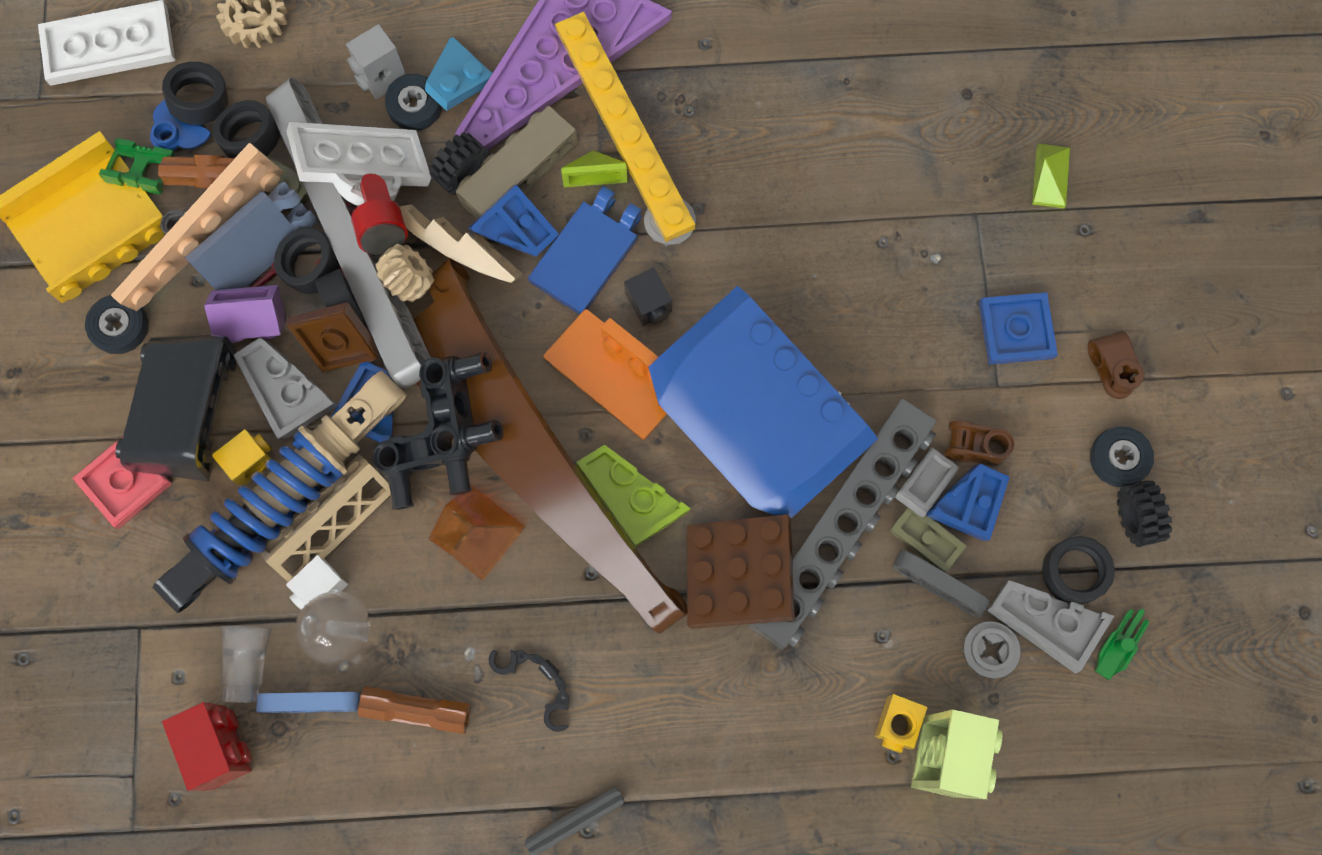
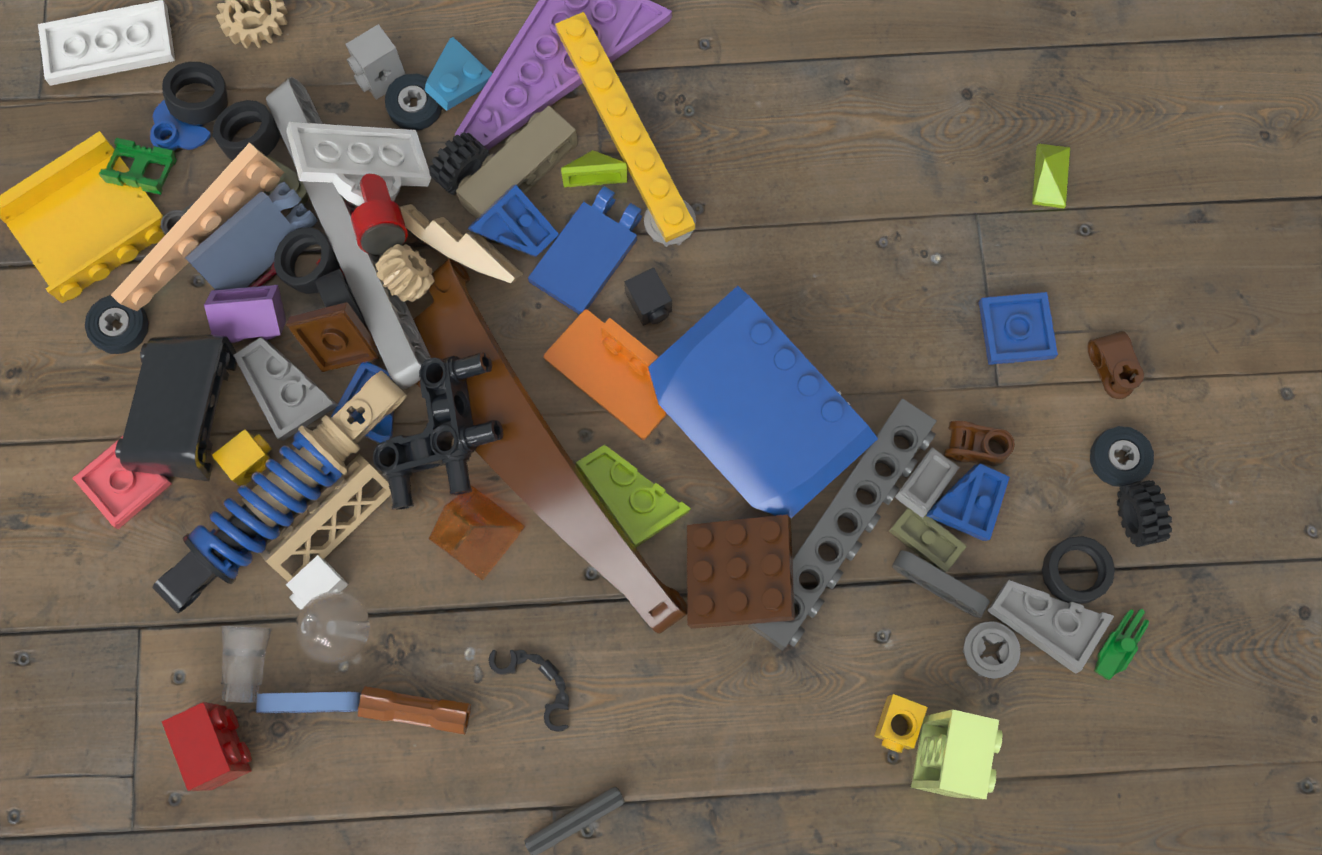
dark orange piece [158,155,235,189] -> none

